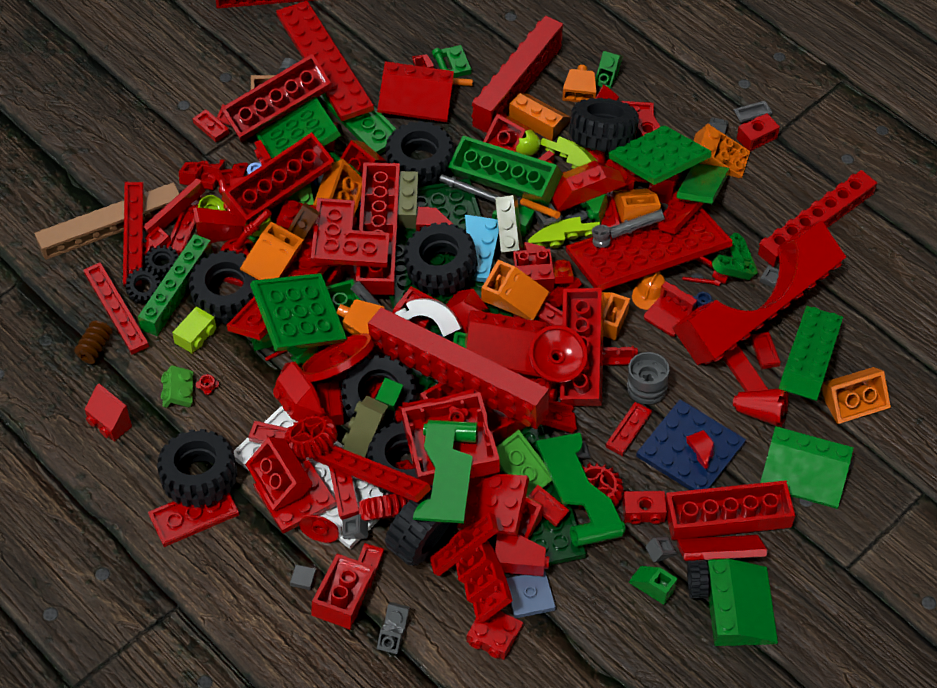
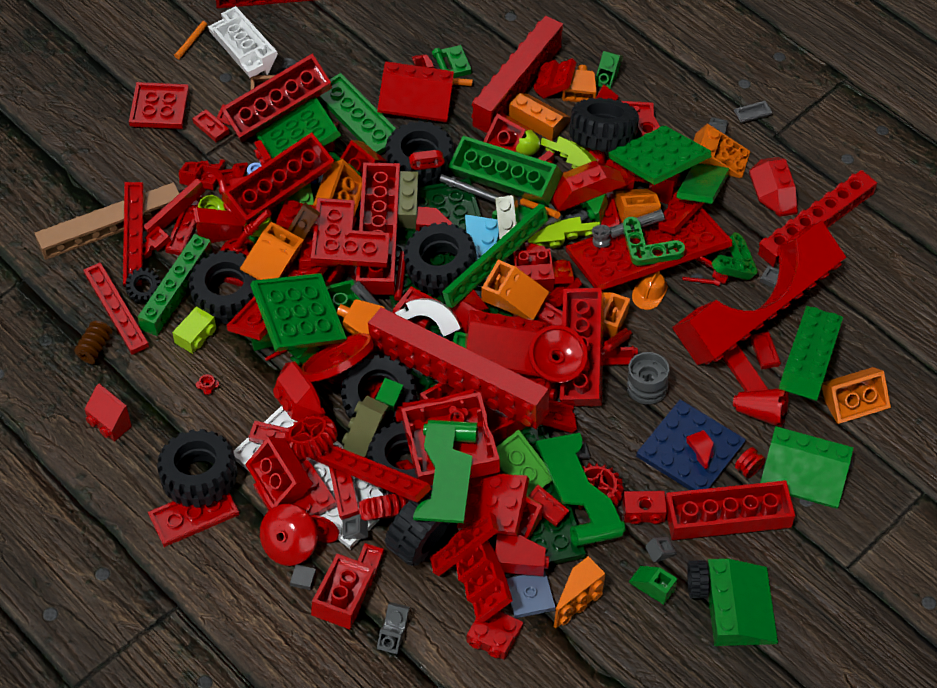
black tyre [145,245,178,281] -> none
bright green bracket [161,365,193,408] -> none
red plate [276,1,374,121] -> none
red brick [316,381,344,426] -> none
red tile [605,402,652,456] -> none
red bracket [644,281,697,336] -> none
red tile [677,535,767,561] -> none
dark blue plate [694,292,713,307] -> none
red brick [736,113,780,151] -> none
none -> red plate [129,82,189,129]
none -> orange bar [174,21,208,59]
none -> white slope [208,6,278,78]
none -> red dish [260,504,317,566]
none -> red bar [394,251,406,301]
none -> red beam [409,150,444,170]
none -> green plate [442,204,548,308]
none -> red plate [534,58,577,99]
none -> orange slope [554,556,605,629]
none -> red axle [602,328,632,352]
none -> green beam [623,217,685,266]
none -> red wheel [735,447,766,479]
none -> red wedge [749,157,797,217]

